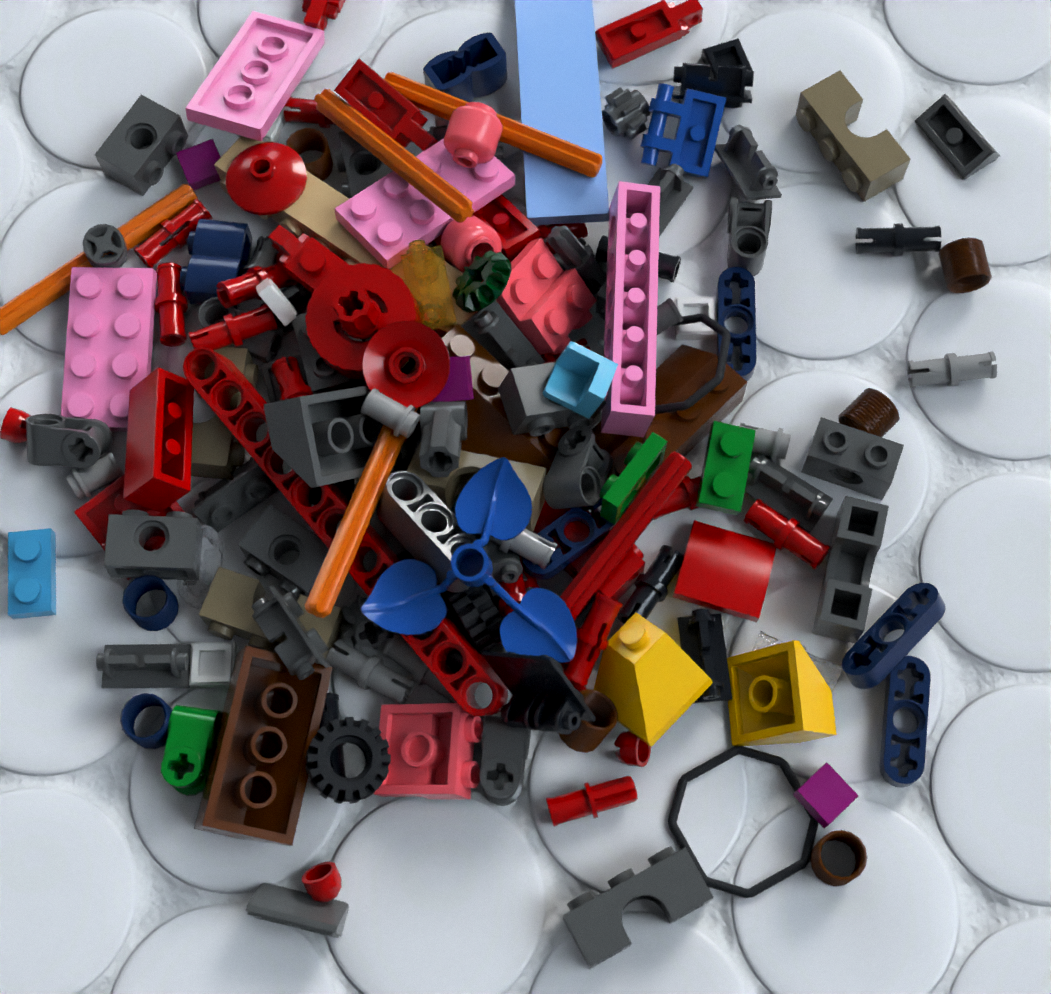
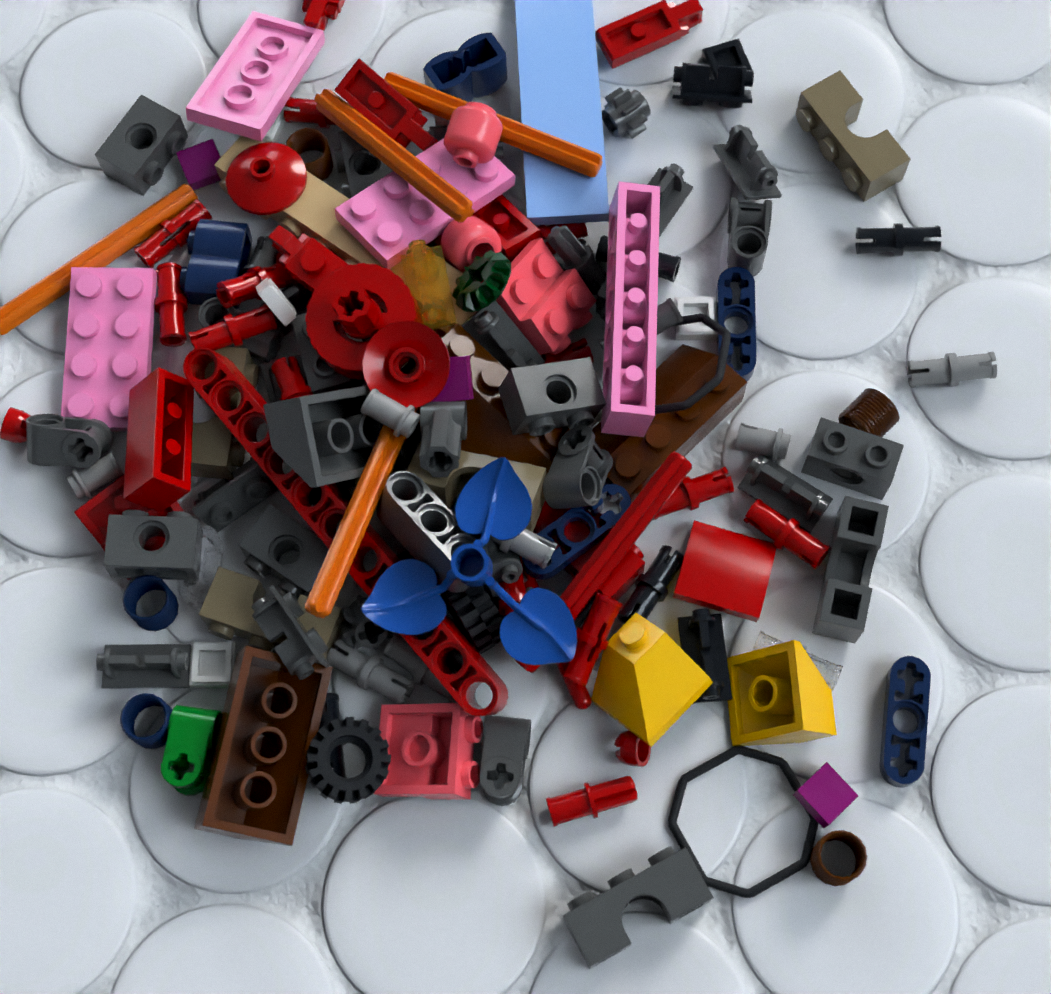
dark azure plate [8,528,56,619] -> none
dark grey wheel [82,224,128,268] -> none
dark grey slope [246,883,349,938] -> none
red hinge [301,861,342,903] -> none
black hinge [482,651,596,734] -> none
medium azure panel [543,341,618,419] -> none
reddish brown piece [557,689,618,753] -> none
green plate [599,432,668,525] -> none
blue plate [641,83,726,179] -> none
green plate [695,421,756,516] -> none
dark blue beam [842,583,946,689] -> none
dark grey slope [915,93,1000,180] -> none
reddish brown piece [938,237,992,293] -> none

